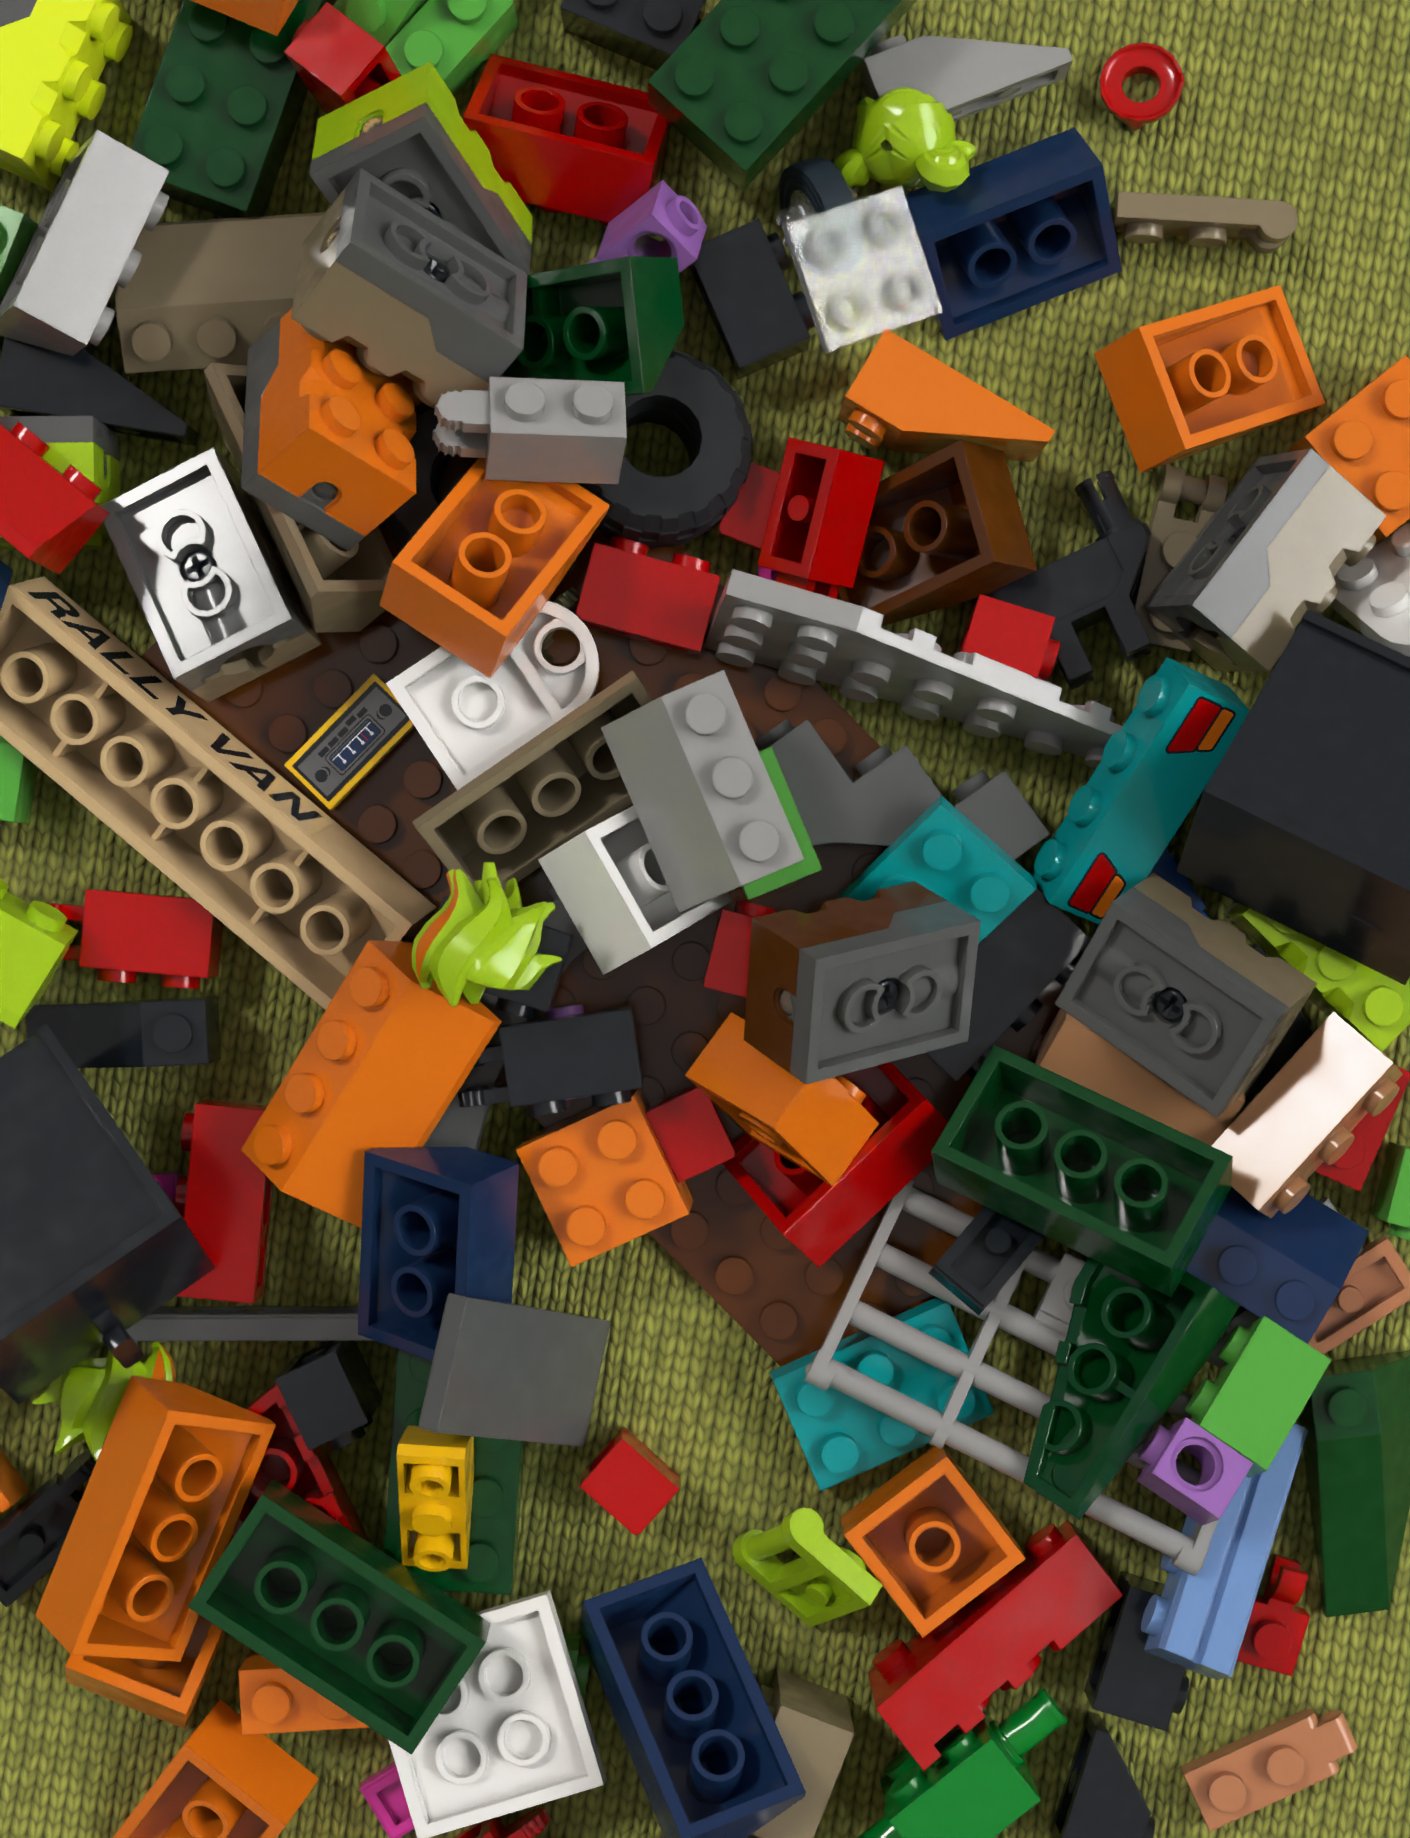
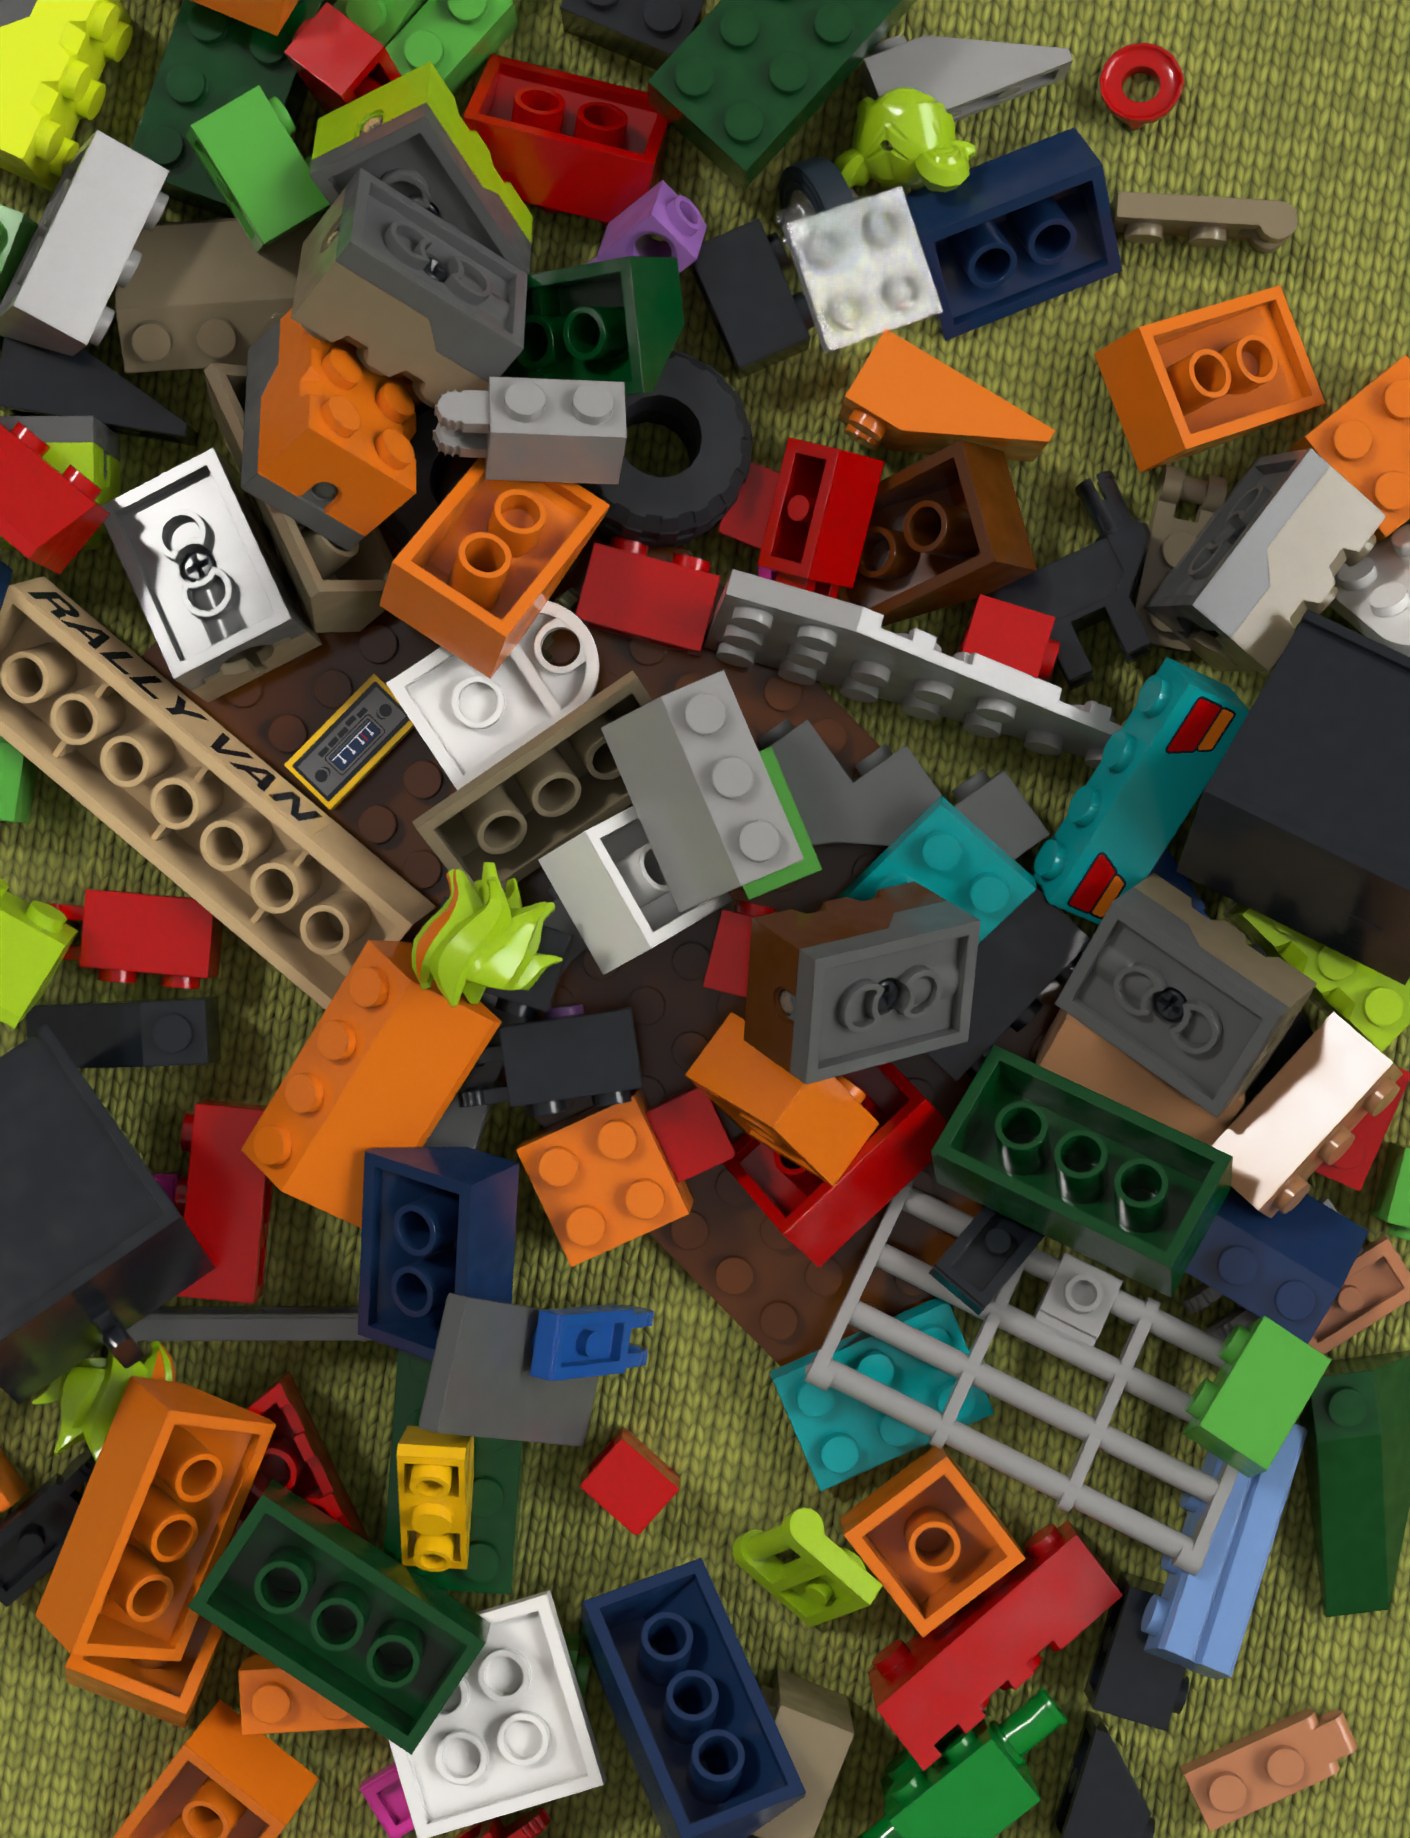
black brick [275,1341,383,1451] -> none
dark green wedge [1023,1257,1240,1519] -> none
medium lavender brick [1136,1417,1253,1525] -> none
red plate [1237,1553,1310,1676] -> none
none -> bright green brick [186,85,330,253]
none -> blue hinge [530,1304,654,1381]

